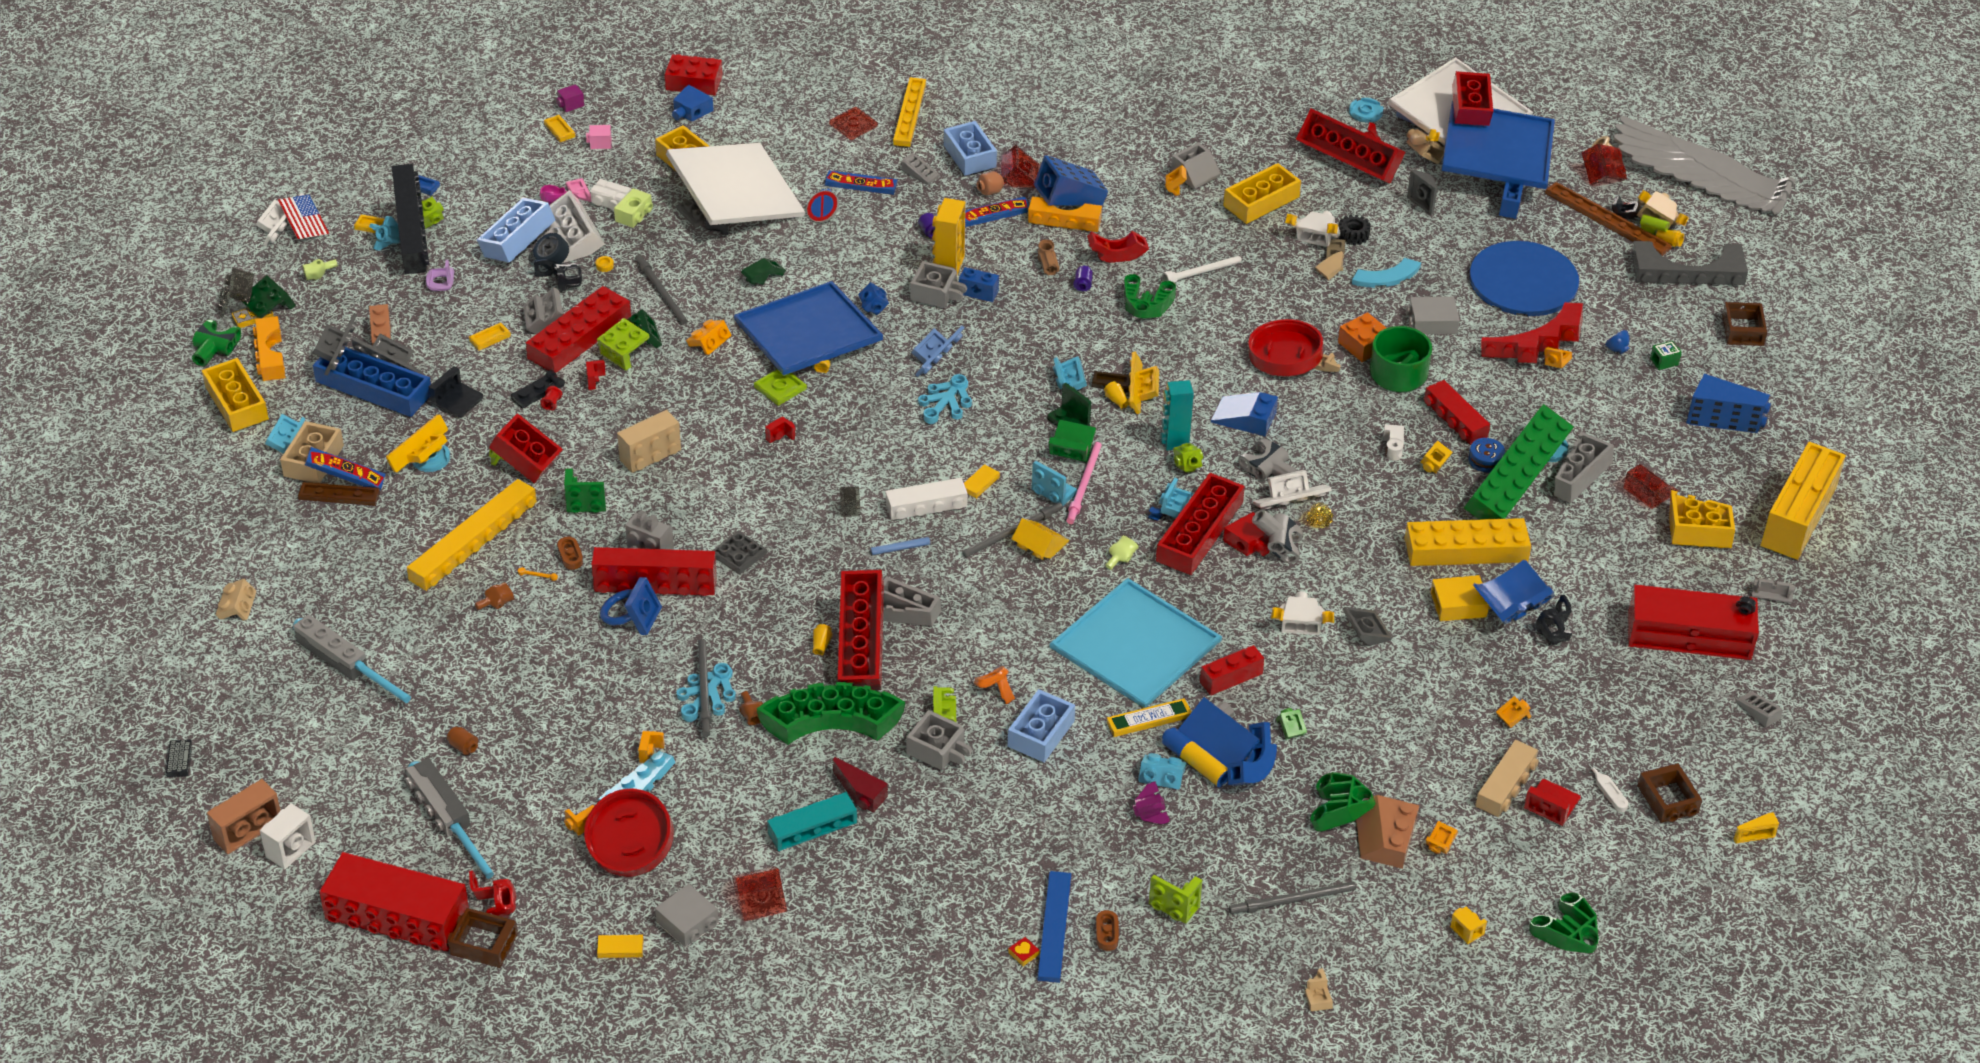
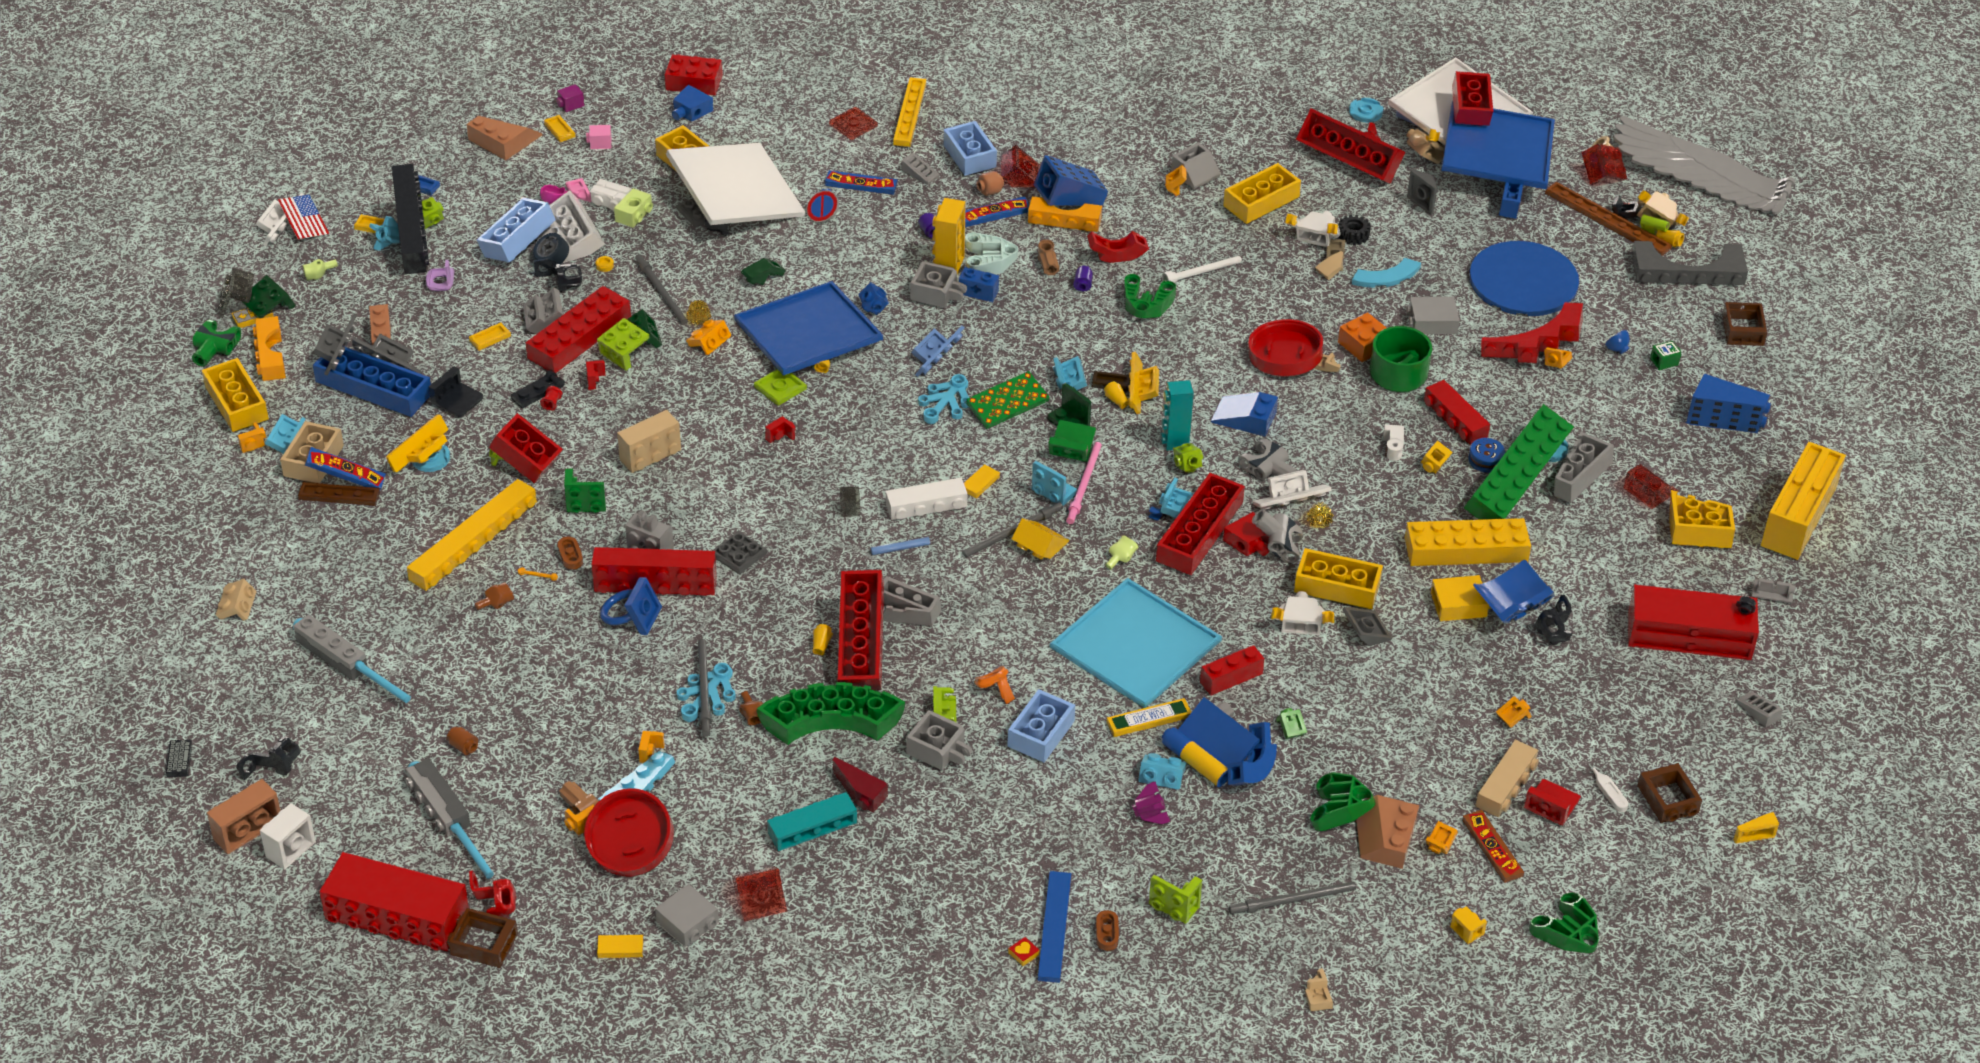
none -> black piece [236,736,301,780]
none -> light orange bracket [238,422,266,453]
none -> nougat wedge [466,116,542,160]
none -> medium nougat piece [559,781,598,815]
none -> clear yellow piece [686,300,712,325]
none -> light aqua connector [965,232,1018,275]
none -> green tile [966,371,1050,429]
none -> yellow brick [1294,548,1383,610]
none -> tile [1462,810,1524,883]

